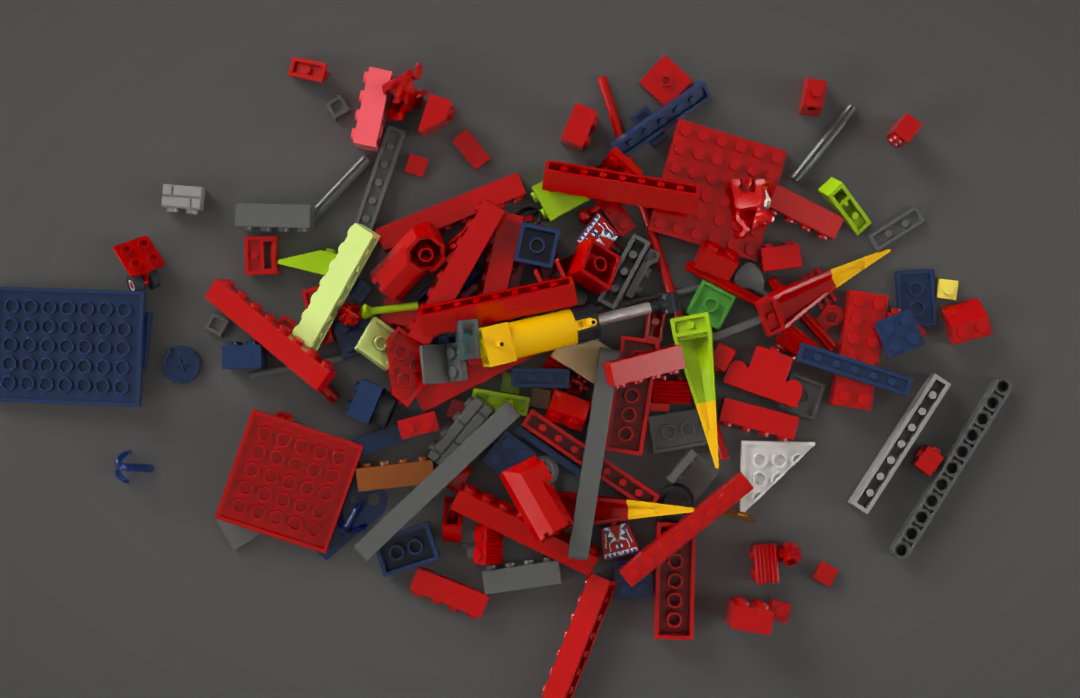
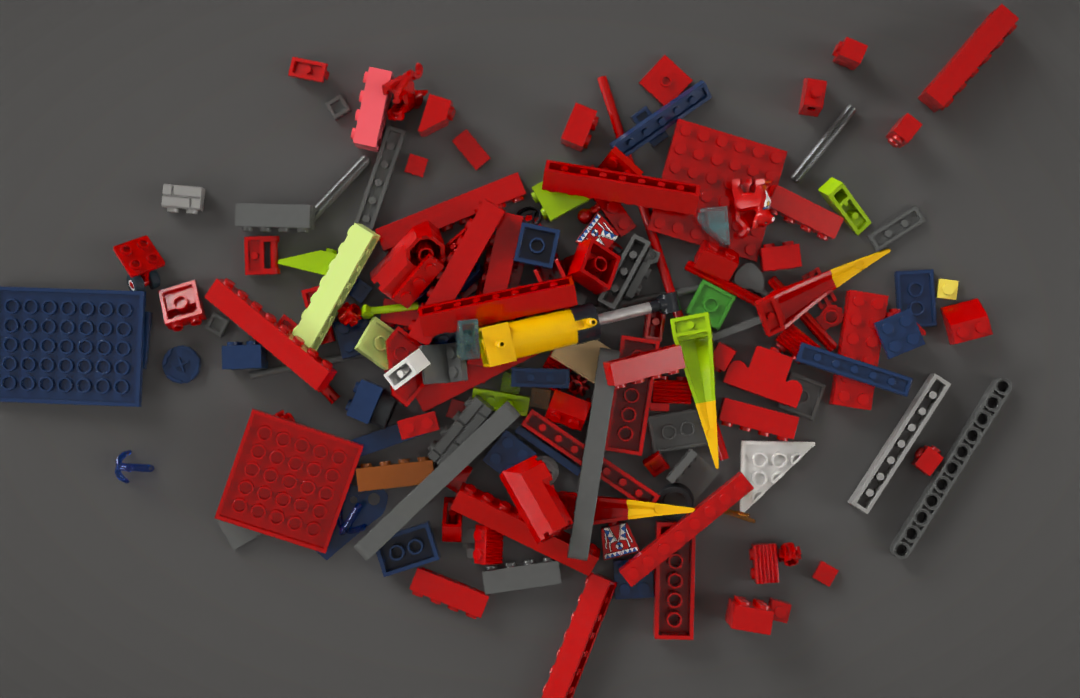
none -> red plate [158,280,206,331]
none -> white brick [384,348,431,390]
none -> red plate [392,253,445,309]
none -> red plate [643,451,670,477]
none -> clear light blue slope [698,206,730,246]
none -> red brick [832,37,868,71]
none -> red brick [918,4,1019,113]

